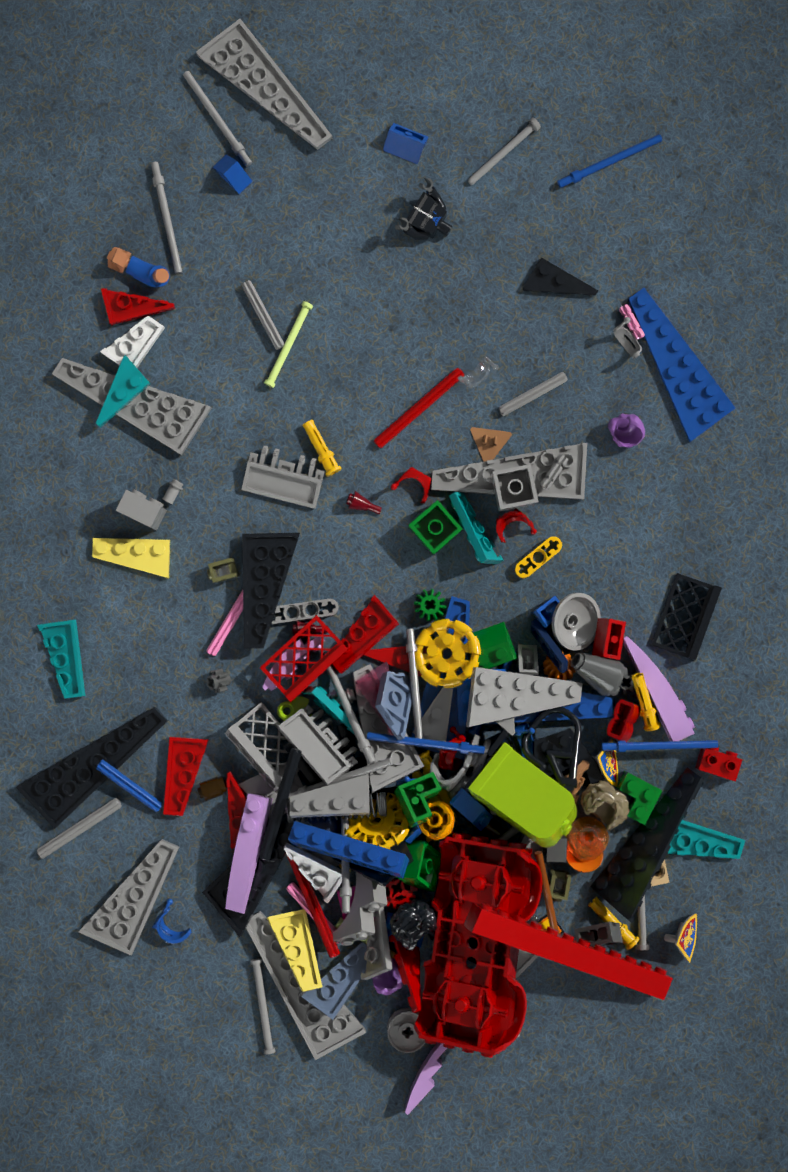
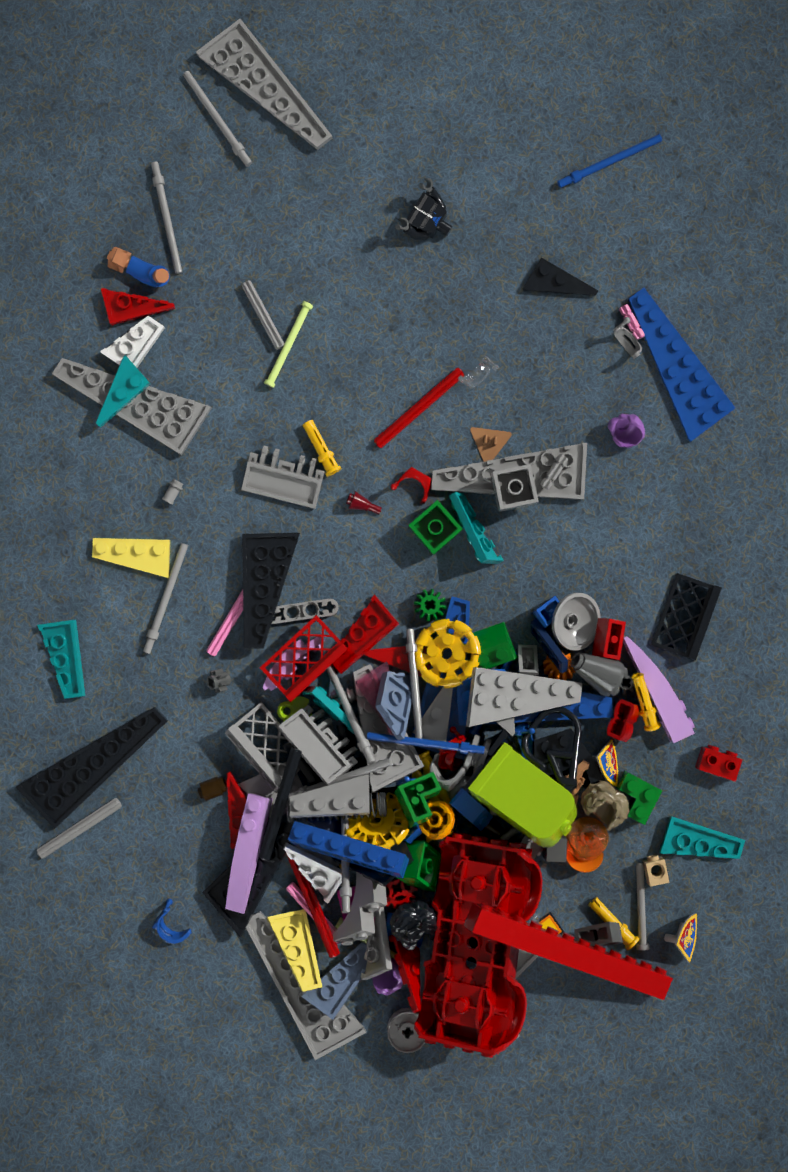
light grey wing [79,839,180,955] -> none
blue axle [96,760,162,812] -> none
light grey brick [116,489,167,531] -> none
red wing [163,737,209,816] -> none
olive window [207,558,239,583] -> none
blue slope [213,155,253,194] -> none
light grey bar [250,958,276,1055] -> none
dark red cone [292,621,328,640] -> none
blue panel [383,123,428,164] -> none
lavender slope [405,1042,447,1115] -> none
light grey bar [468,117,541,185] -> none
red helmet [496,509,537,543] -> none
light grey axle [498,372,568,416] -> none
yellow beam [515,537,562,578] -> none
dark orange bar [534,851,561,934] -> none
olive window [549,869,571,902] -> none
black wing [590,767,704,923] -> none
blue bar [601,740,718,752] -> none
none -> light grey bar [143,543,188,654]

